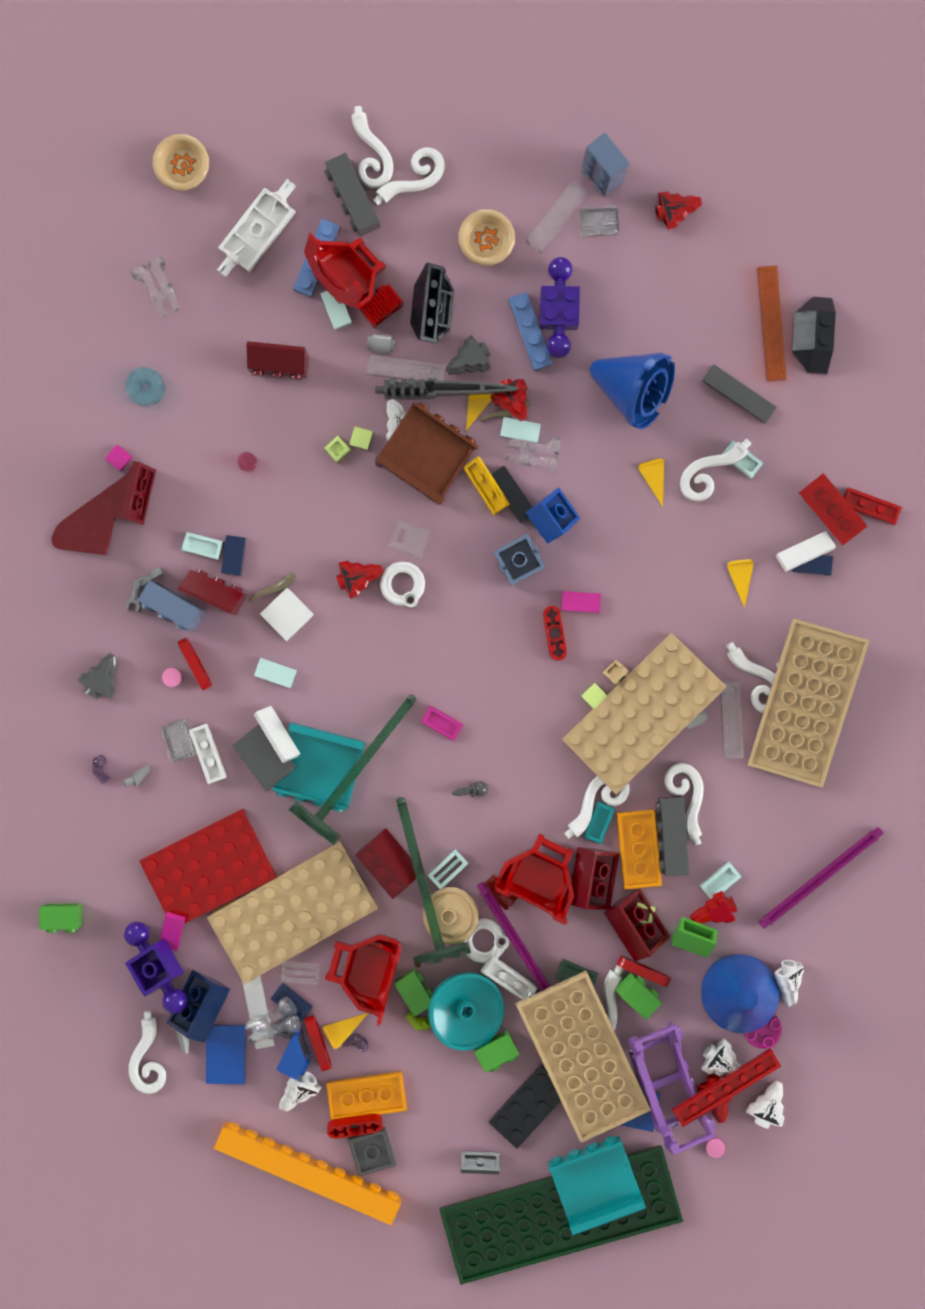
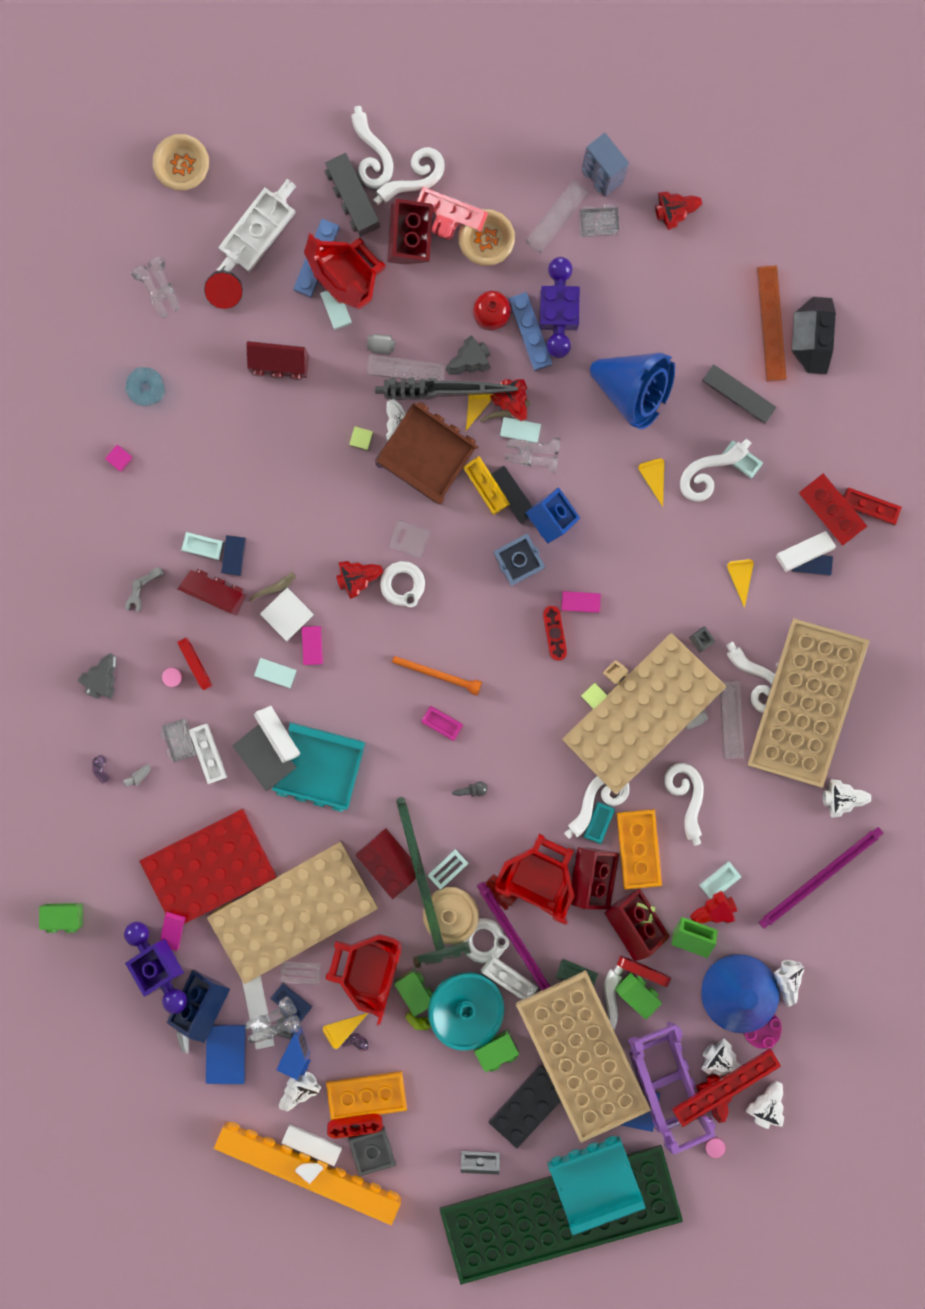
dark red piece [51,461,156,556] -> none
white plant [128,1010,166,1094] -> none
sand blue brick [138,580,207,632] -> none
clear pink tile [237,452,257,472] -> none
clear green piece [289,695,416,845] -> none
red beam [305,1015,332,1072] -> none
yellowish green tile [324,436,351,463] -> none
red brick [360,284,404,329] -> none
black wedge [410,262,454,344] -> none
dark grey brick [656,796,689,877] -> none
none -> red tile [204,270,243,309]
none -> white tile [282,1124,342,1166]
none -> white tile [295,1163,323,1184]
none -> dark pink tile [302,626,323,665]
none -> dark red slope [387,198,433,265]
none -> orange piece [392,656,482,696]
none -> coral plate [417,187,488,240]
none -> red cylinder [473,290,511,331]
none -> dark grey tile [689,626,716,653]
none -> white rock [823,779,871,818]

